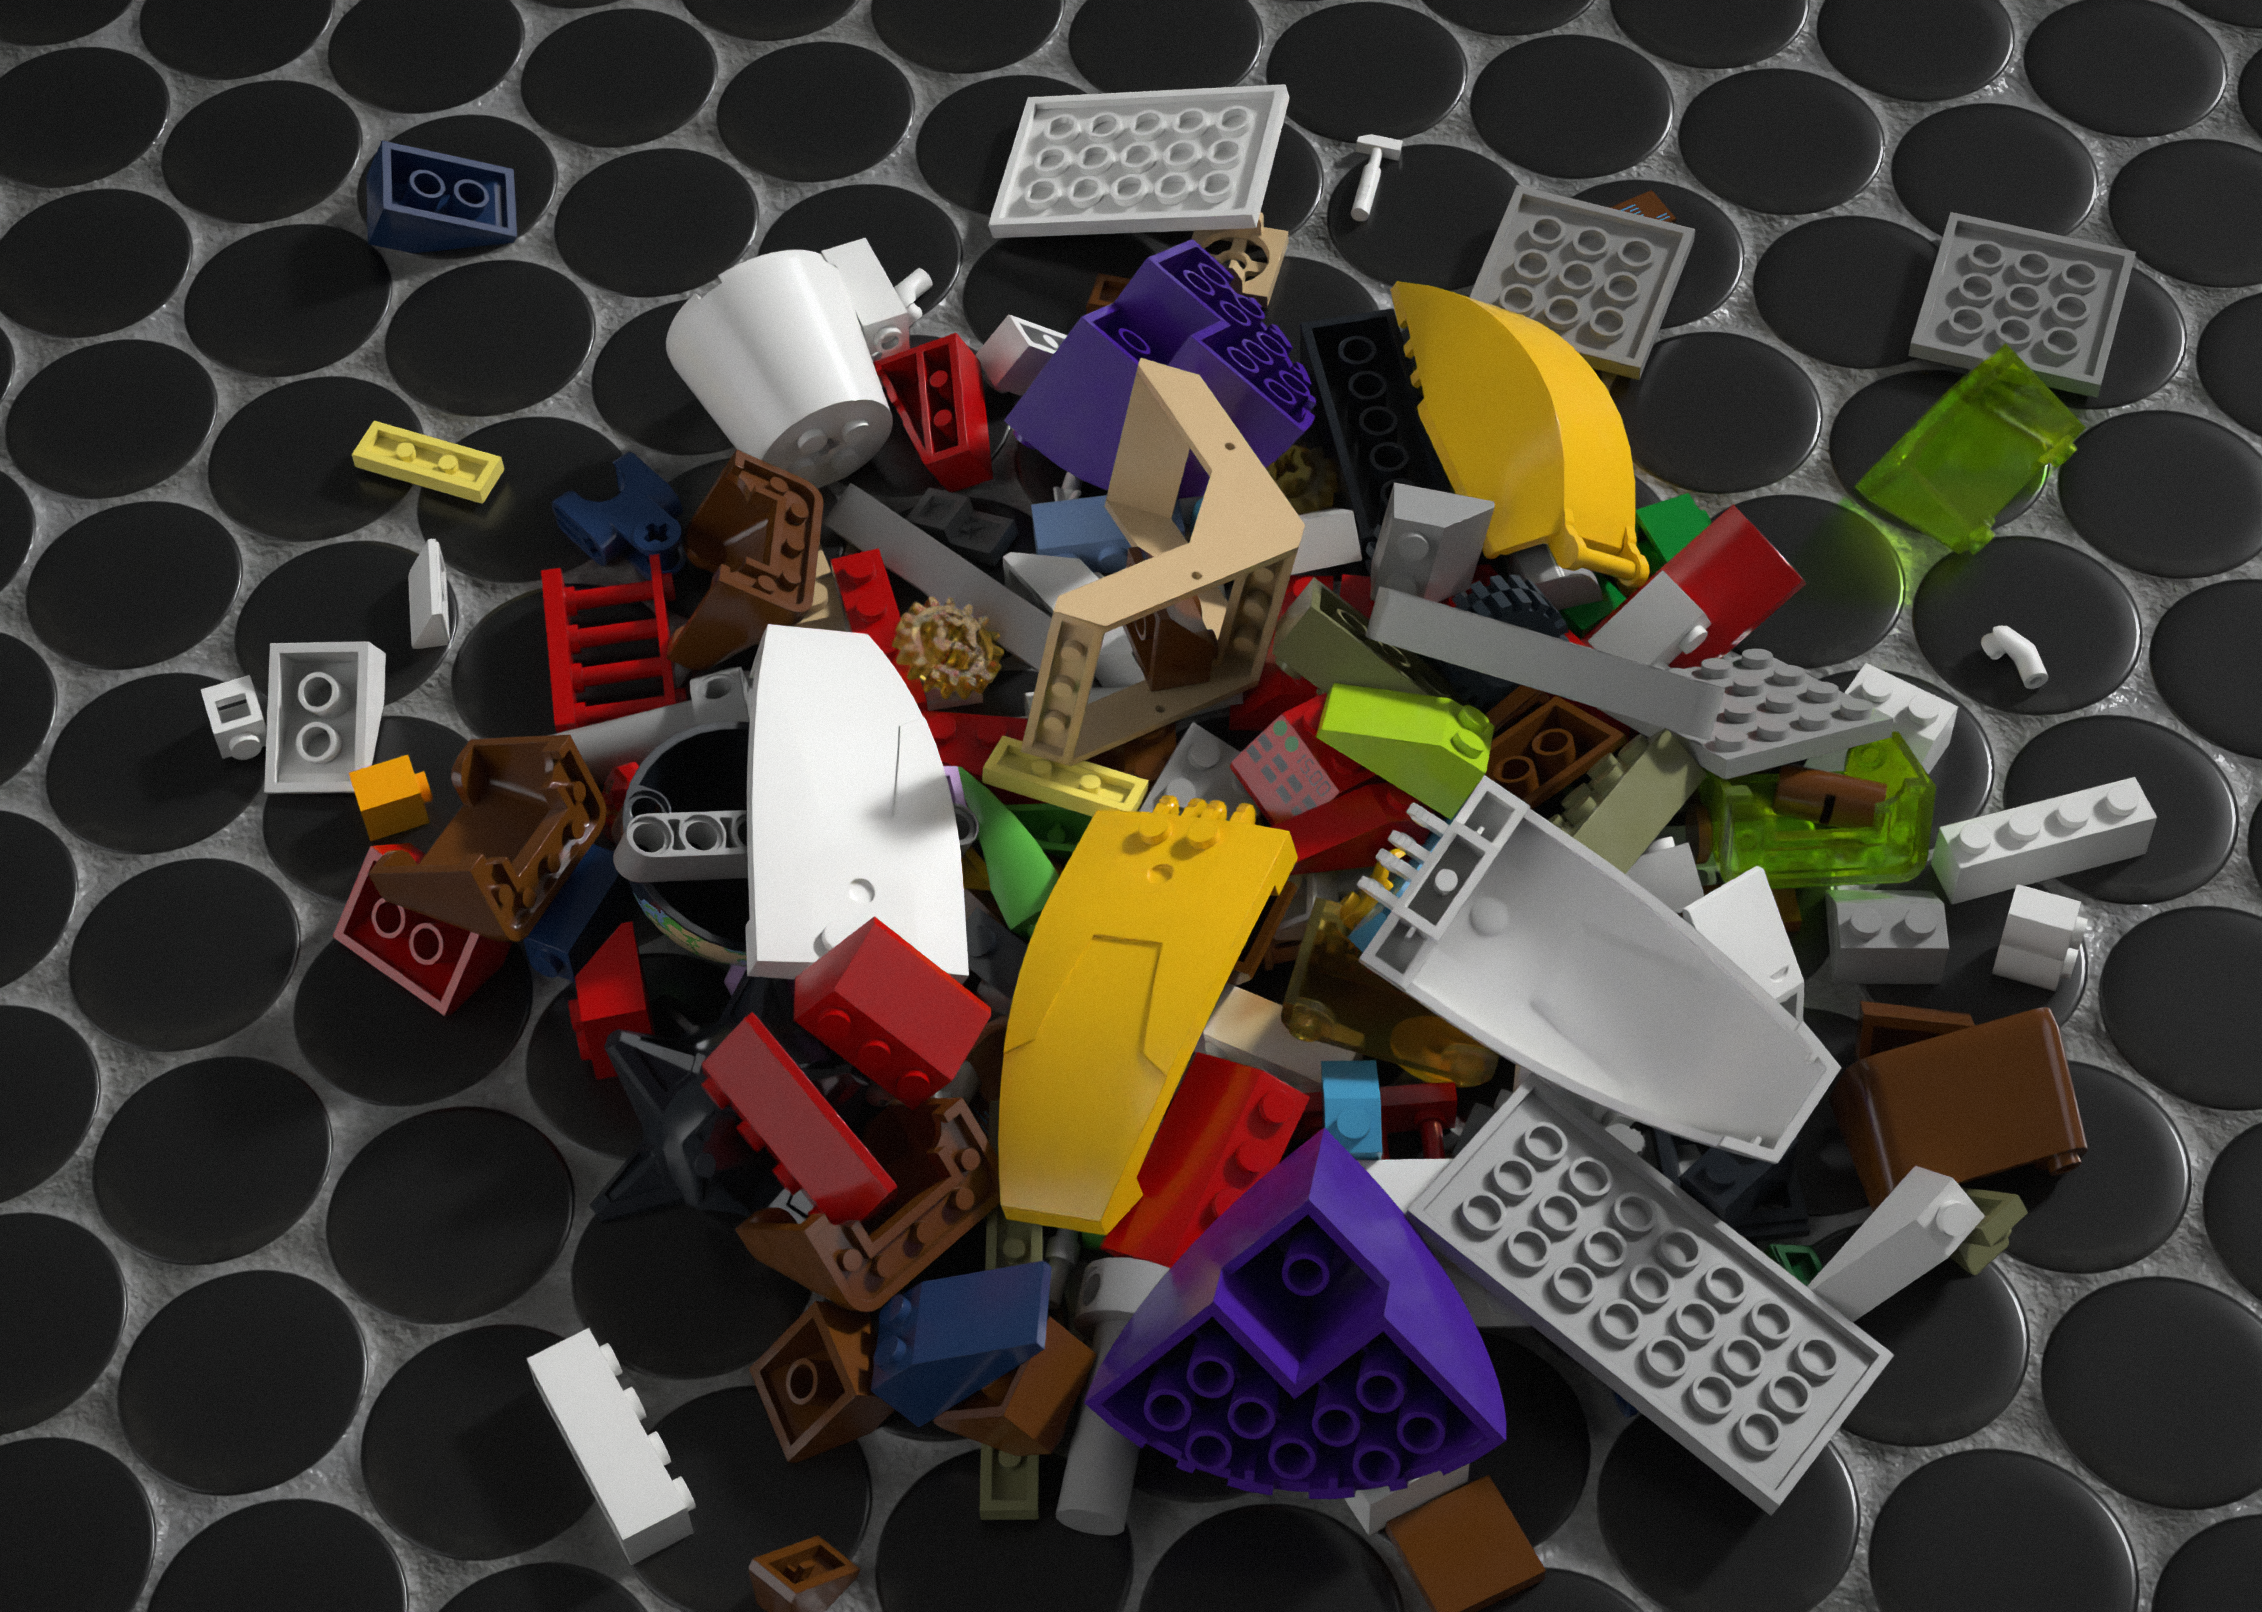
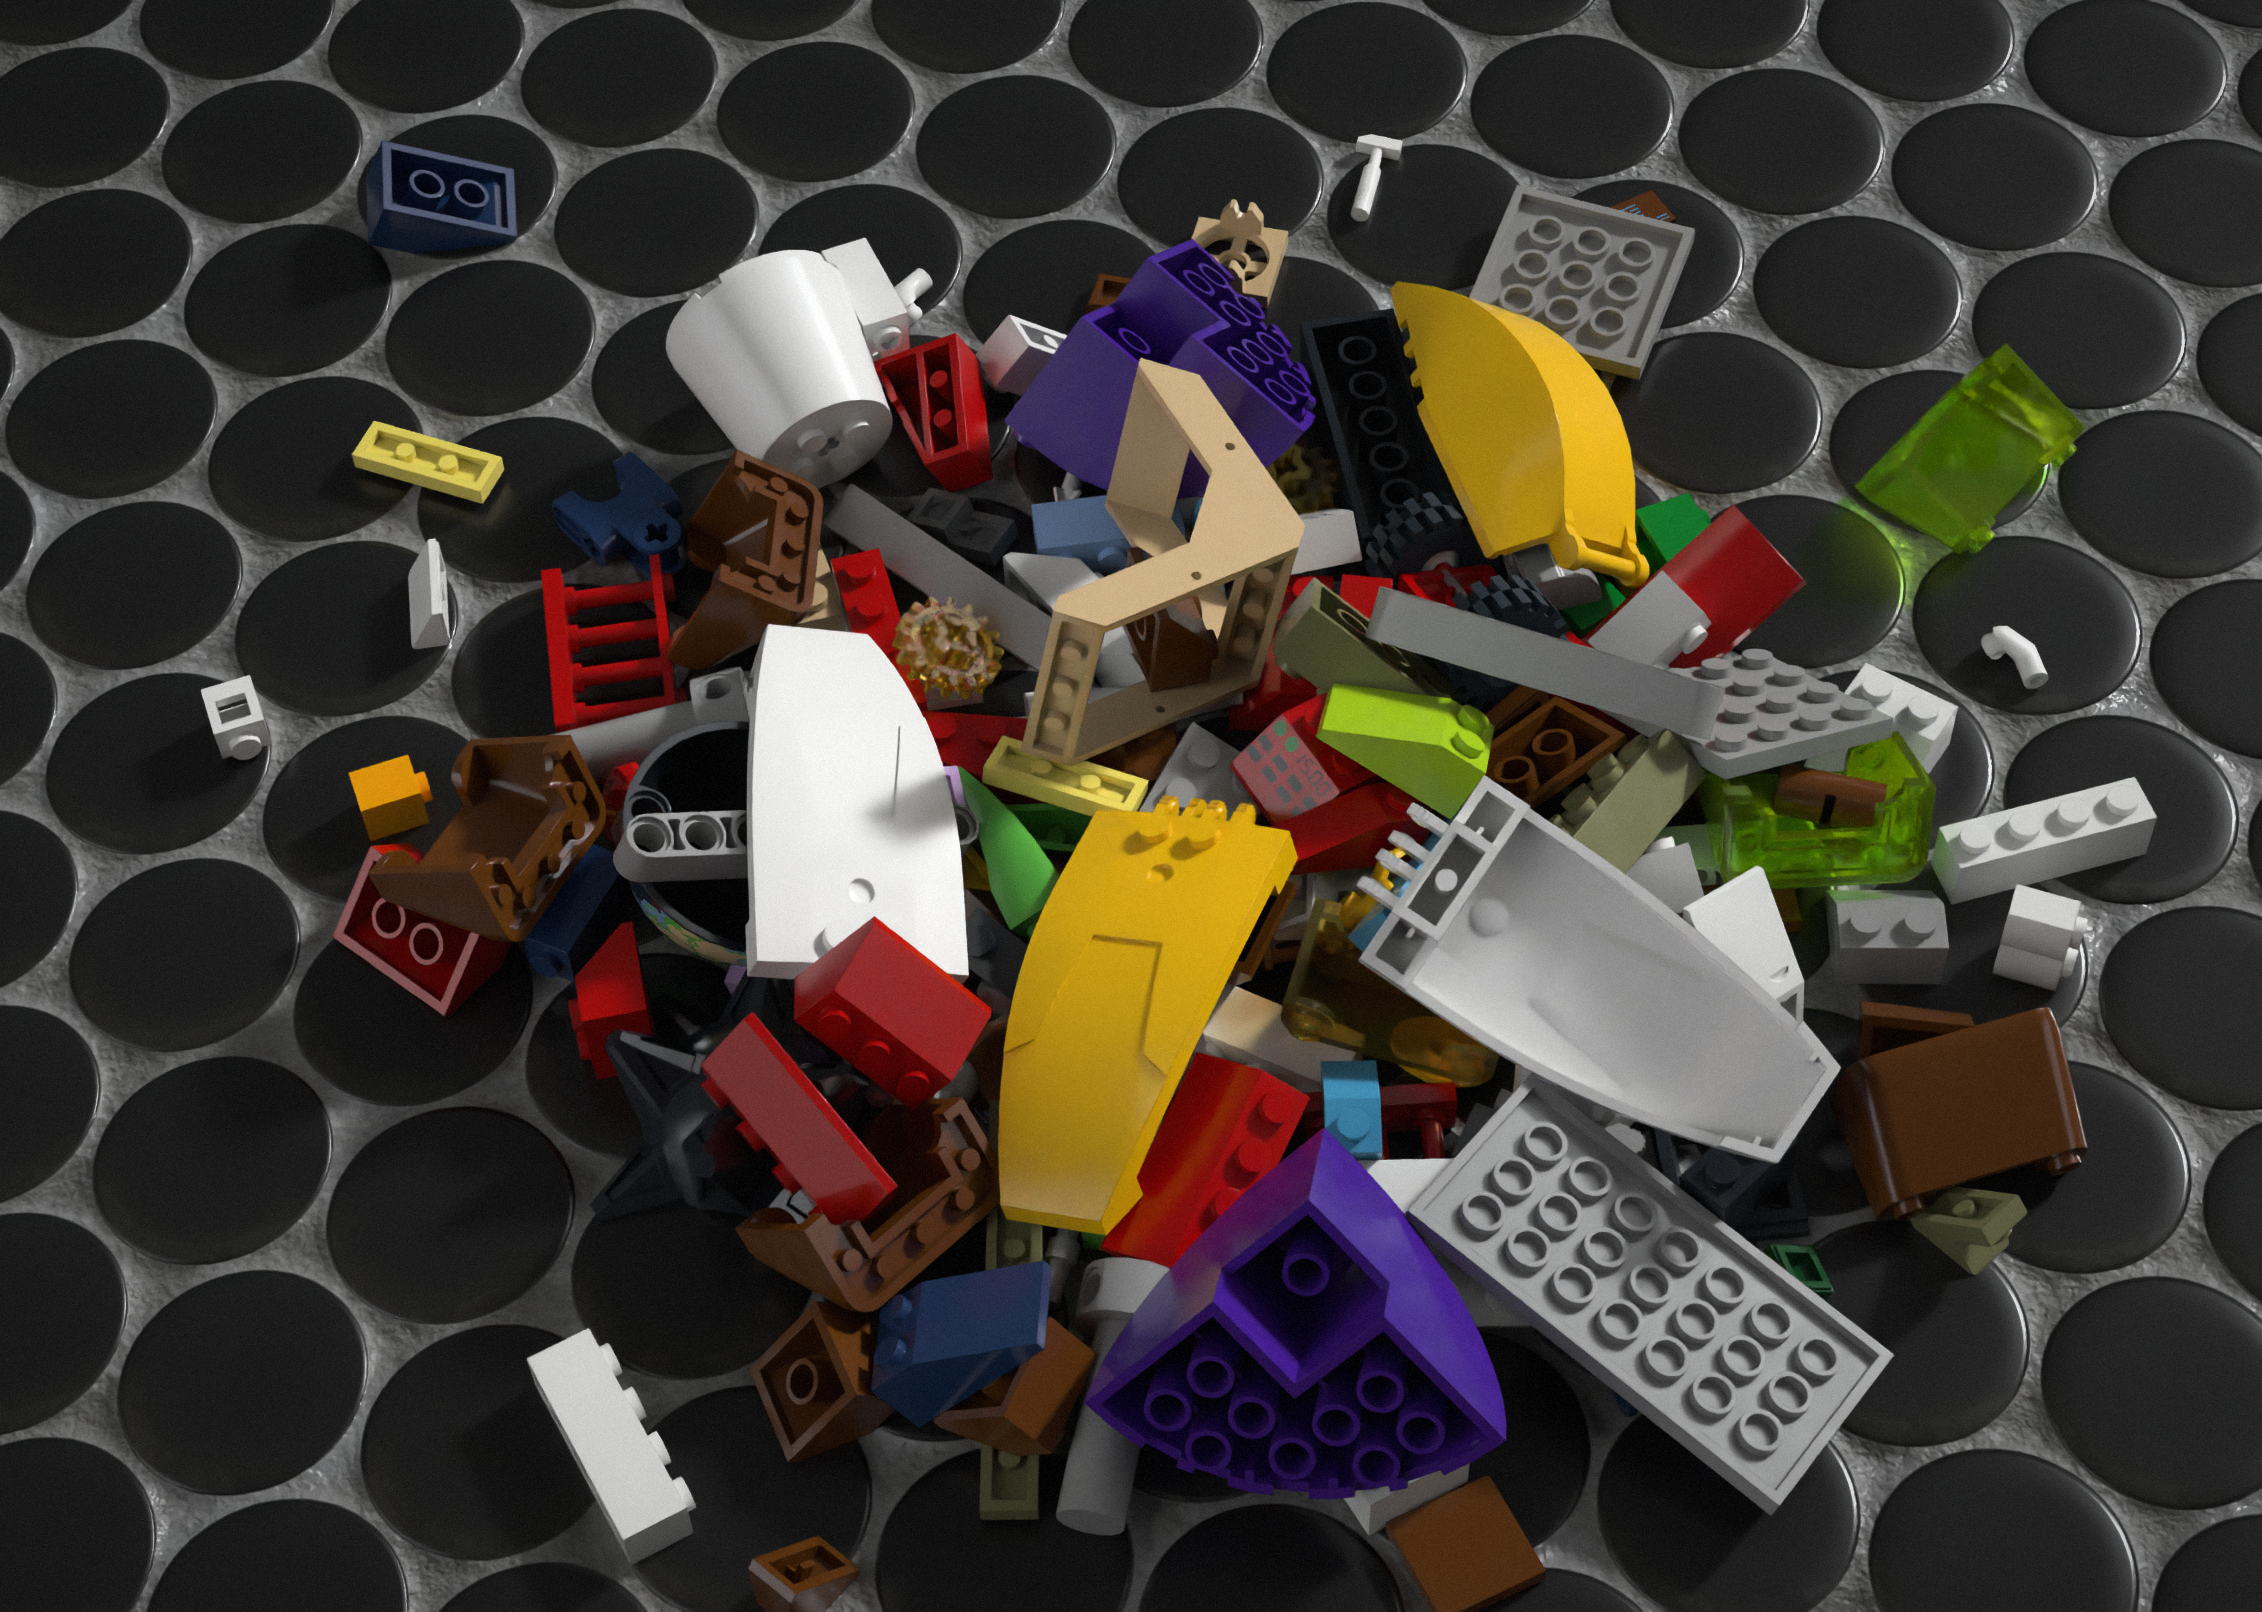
white slope [264,641,386,794] -> none
white plate [988,84,1290,238] -> none
light grey slope [1370,482,1495,602] -> none
reddish brown piece [1685,803,1713,864] -> none
white slope [1807,1166,1985,1322] -> none
light grey plate [1908,212,2136,398] -> none

